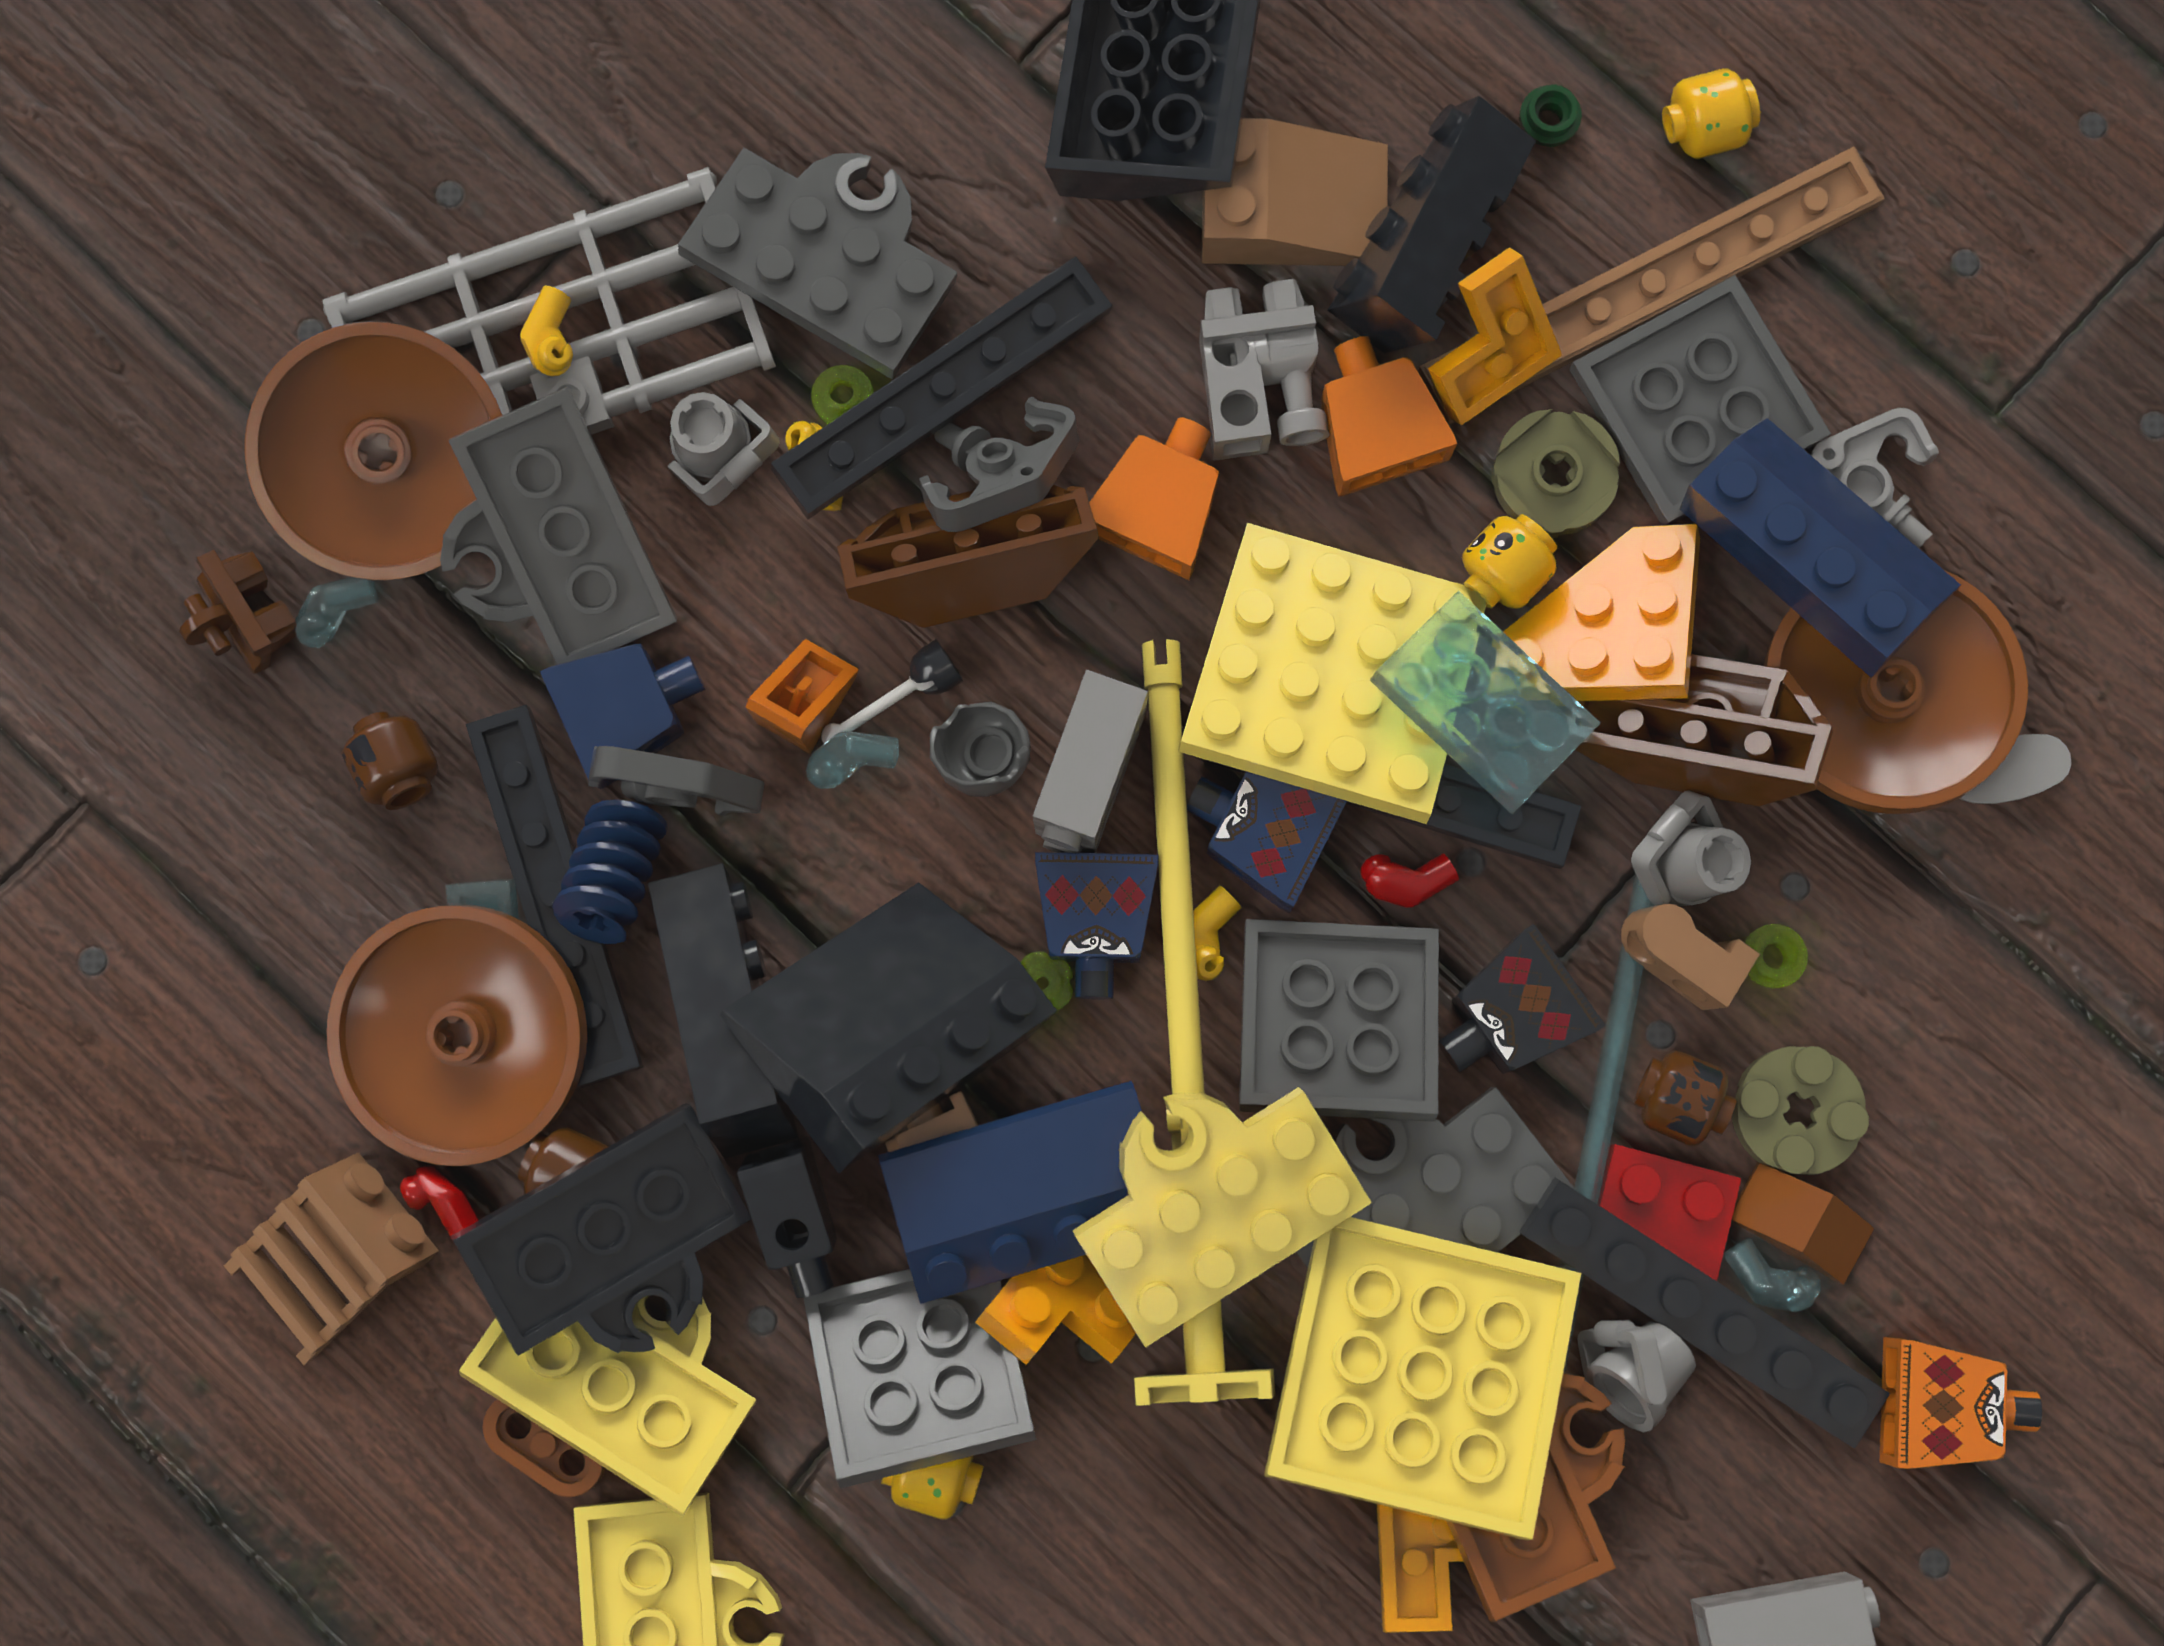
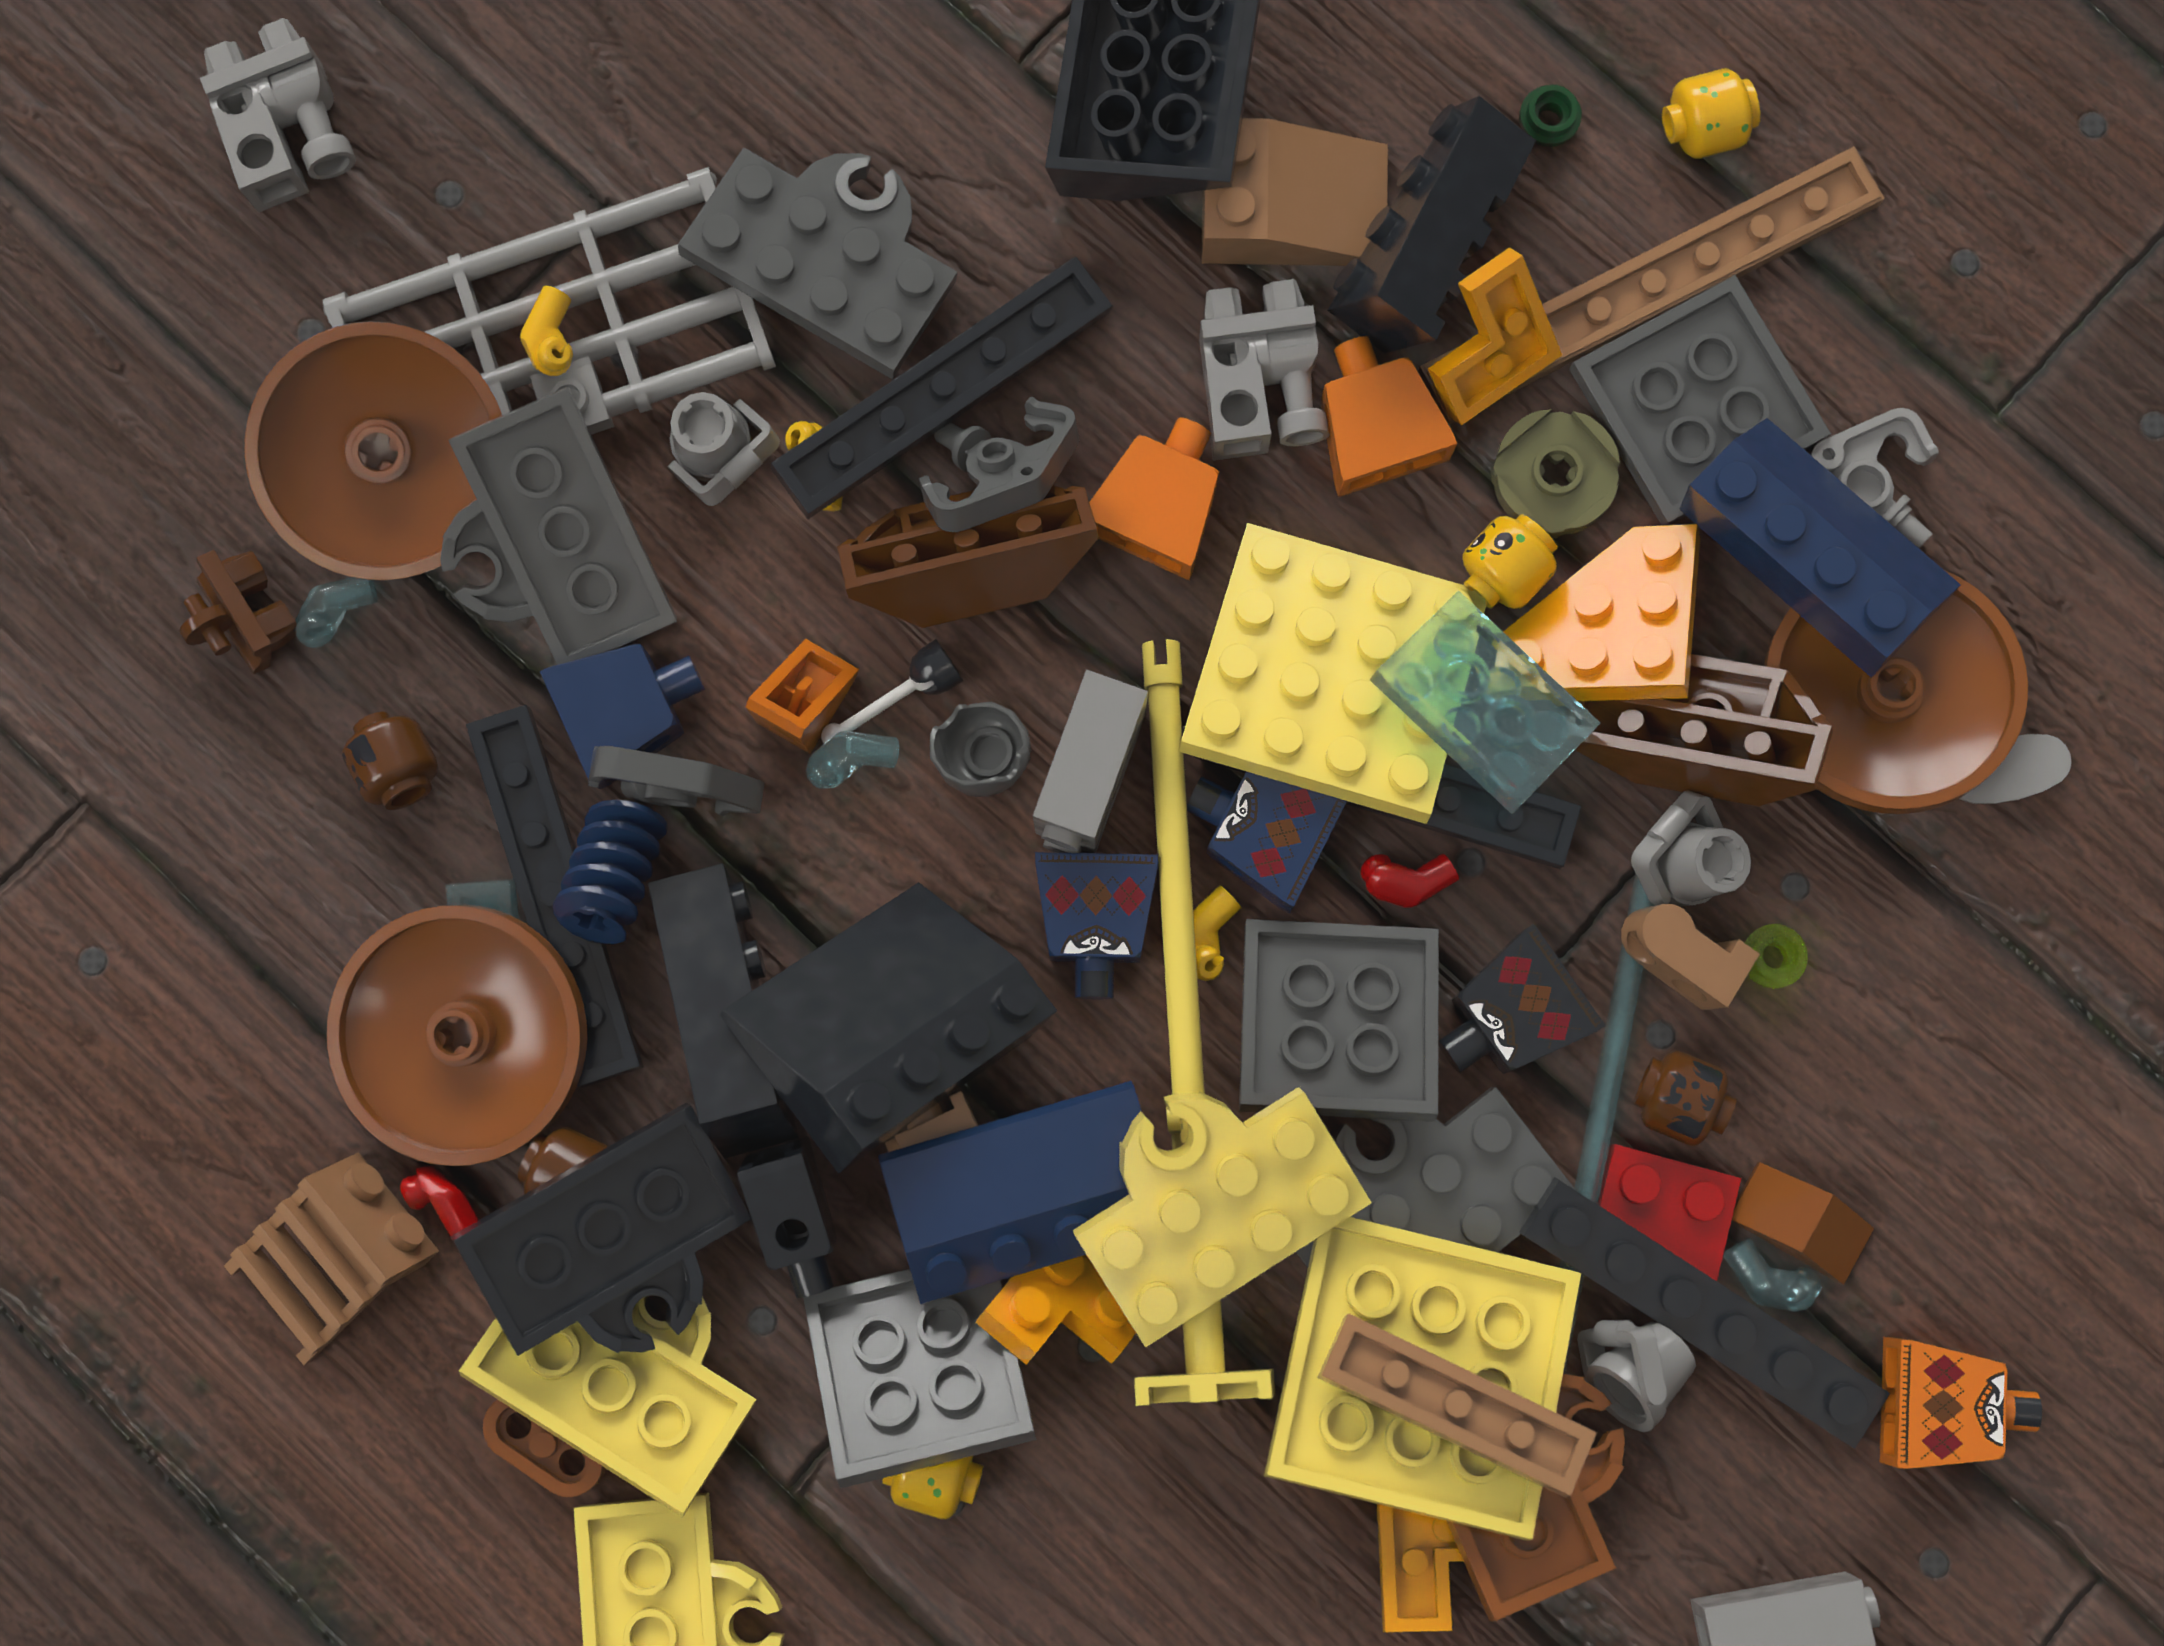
clear neon green plate [811,365,874,424] -> none
clear neon green plate [1021,951,1073,1010] -> none
olive plate [1732,1046,1869,1175] -> none
none -> light grey hips [200,18,356,213]
none -> medium nougat plate [1317,1313,1597,1497]

